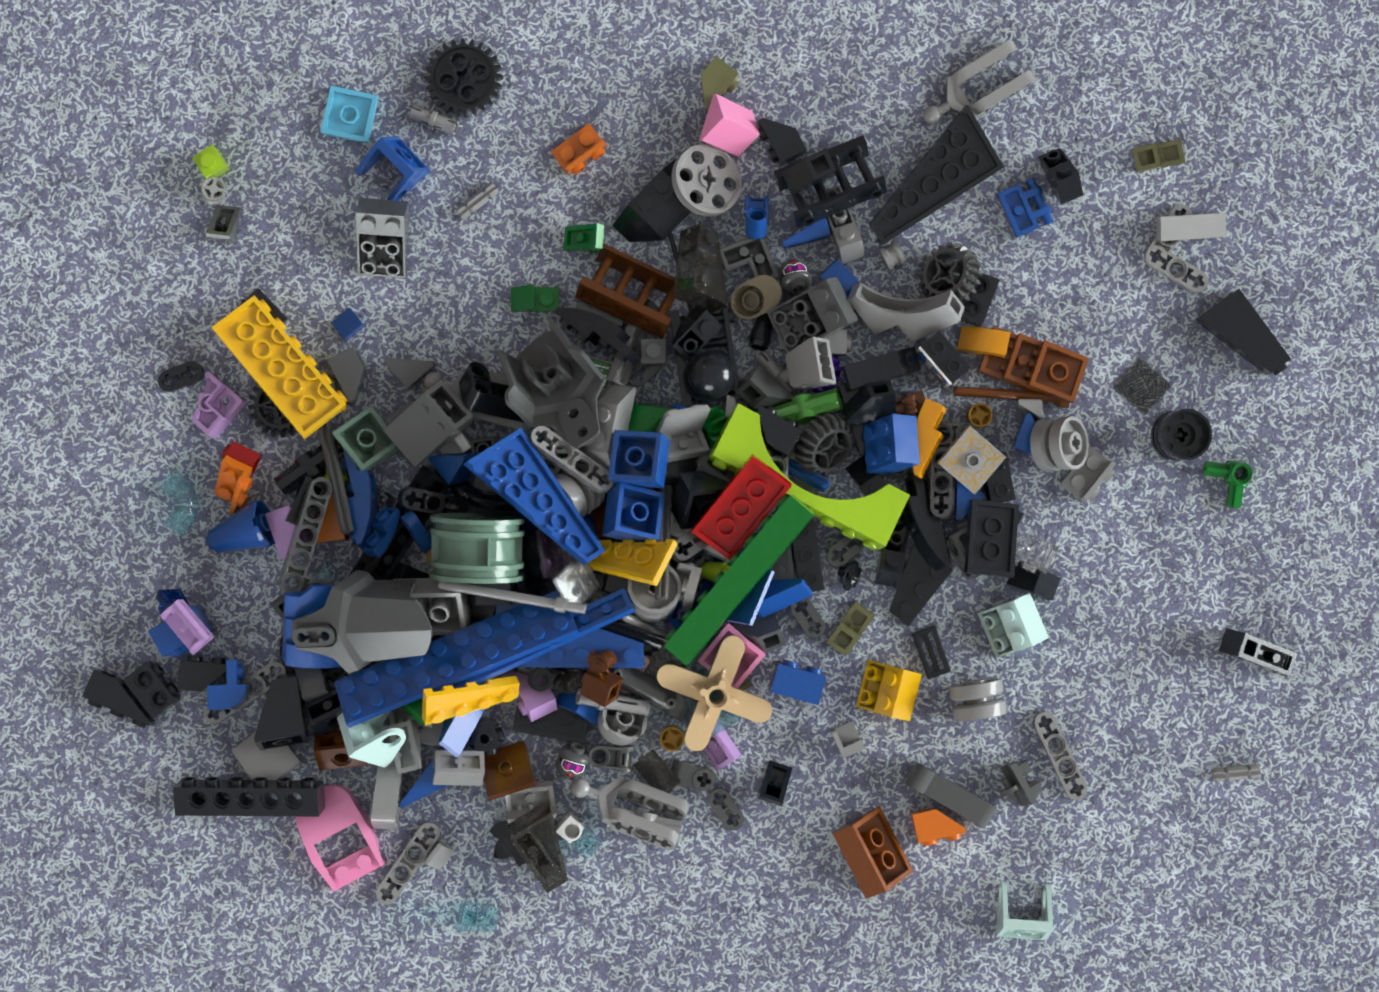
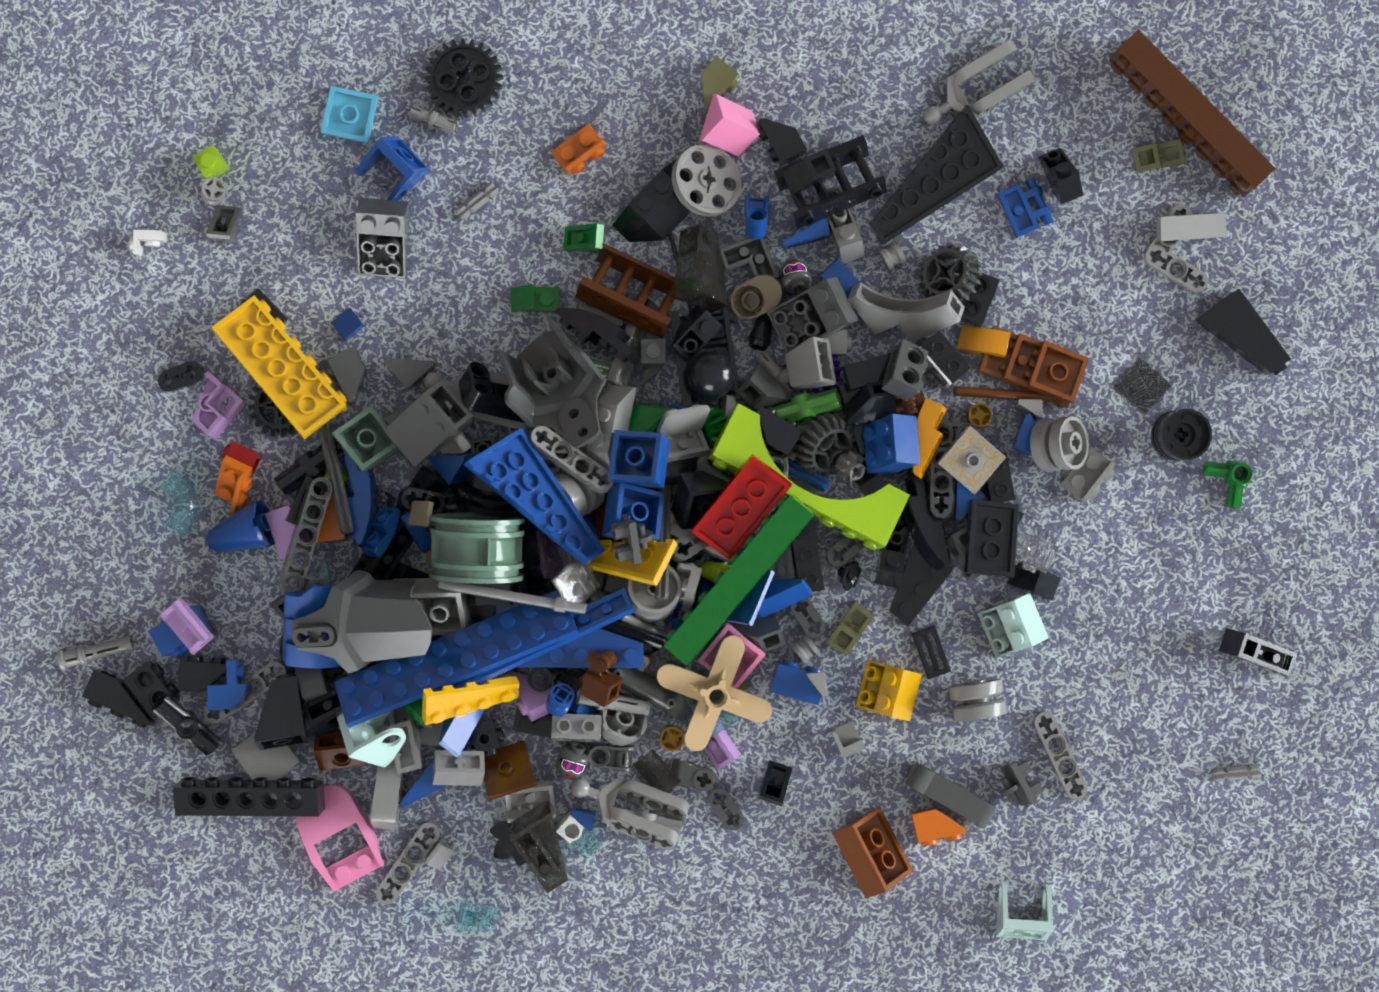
clear blue tile [156,589,190,614] -> none
none -> light grey pin [57,635,134,671]
none -> white bracket [129,229,167,256]
none -> black piece [152,693,221,756]
none -> dark tan slope [409,501,434,528]
none -> blue wheel [546,683,575,716]
none -> light grey bracket [551,714,602,743]
none -> blue slope [570,807,596,832]
none -> dark grey hips [611,513,653,565]
none -> light grey wheel [791,634,820,665]
none -> light grey slope [805,671,828,697]
none -> light grey gear [835,451,866,483]
none -> dark grey brick [881,339,929,401]
none -> reddish brown brick [1109,29,1276,197]

